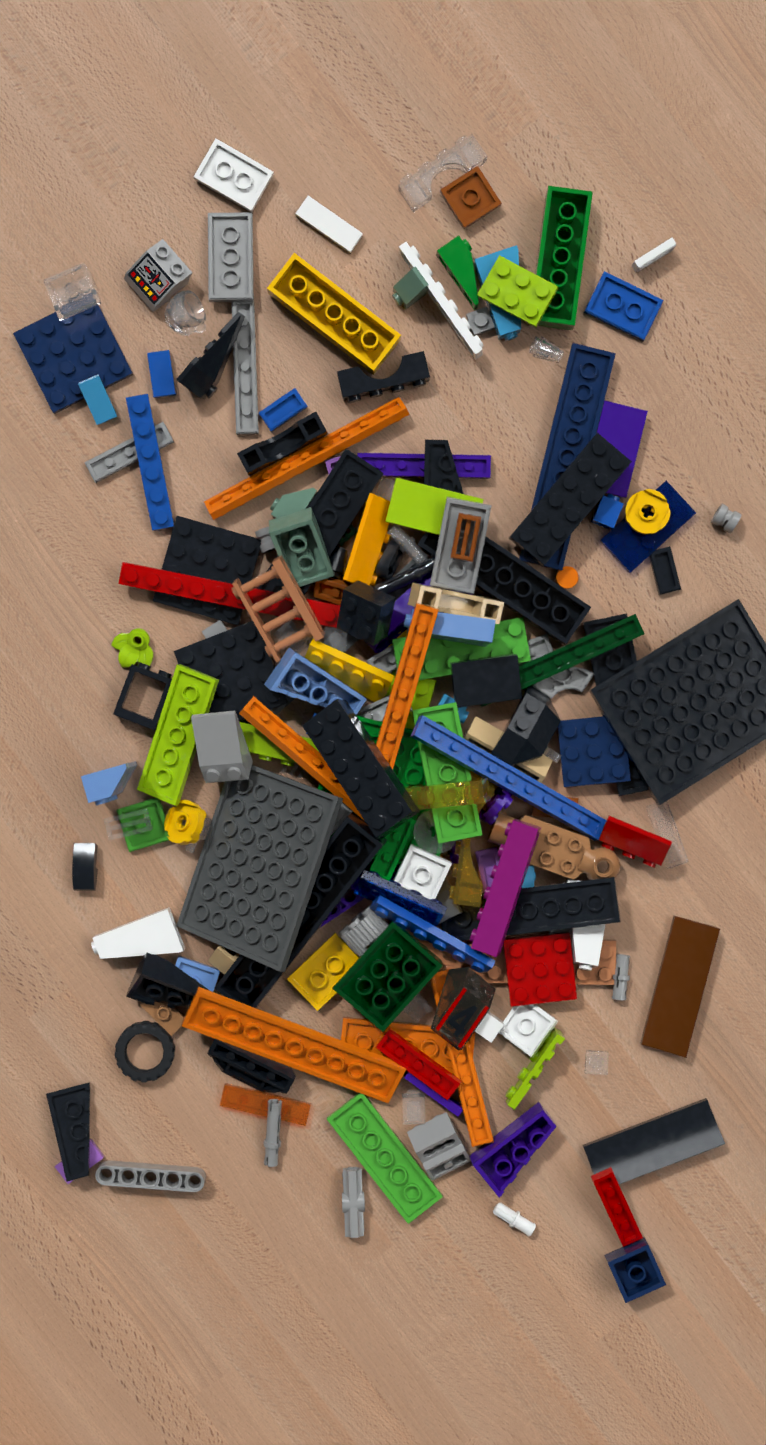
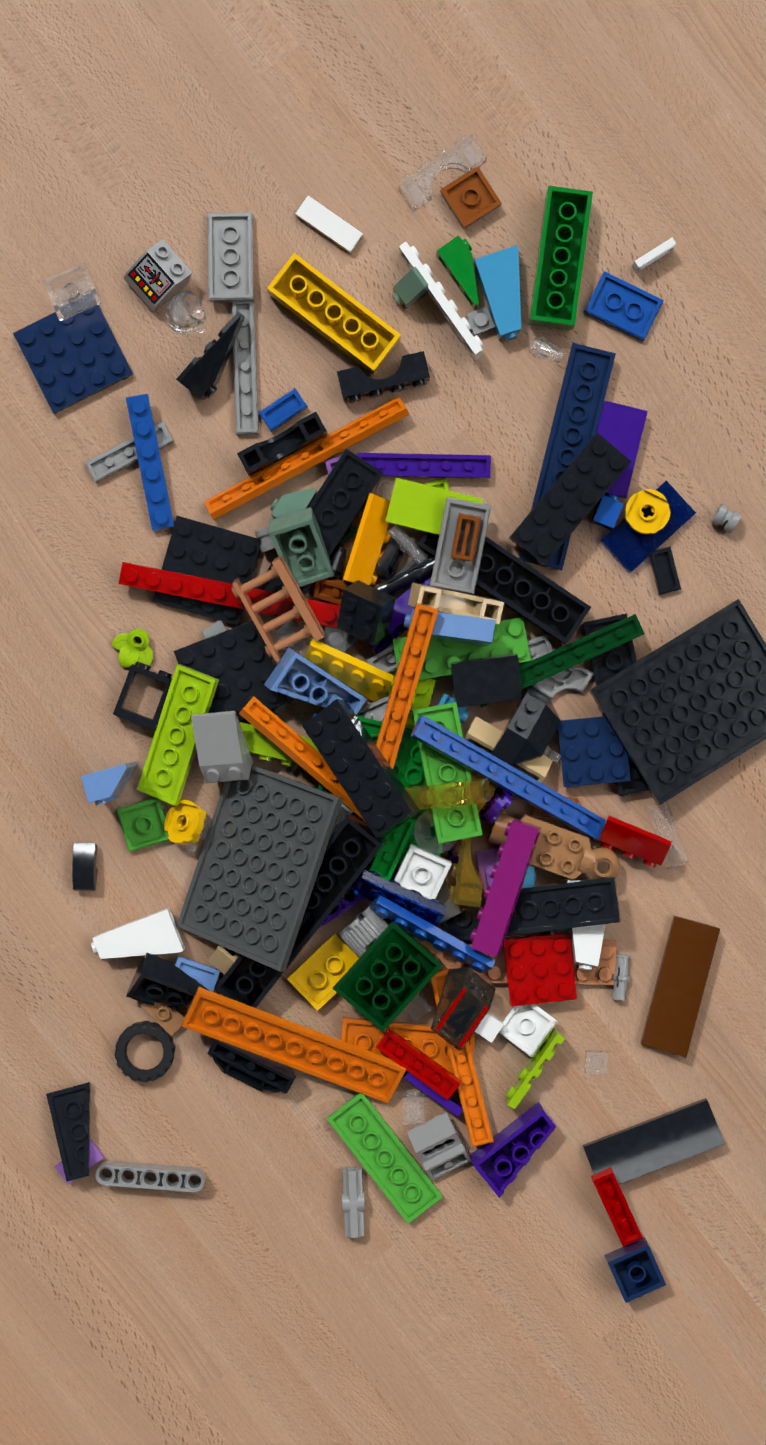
dark azure tile [78,374,117,425] -> none
clear tile [104,808,153,840] -> none
blue tile [147,350,176,398] -> none
white plate [194,138,274,212] -> none
clear orange tile [220,1083,311,1126] -> none
light grey pin [263,1099,282,1167] -> none
black wing [424,439,463,494] -> none
lime plate [477,255,559,328] -> none
white axle [493,1203,536,1237] -> none
orange tile [556,566,578,589] -> none

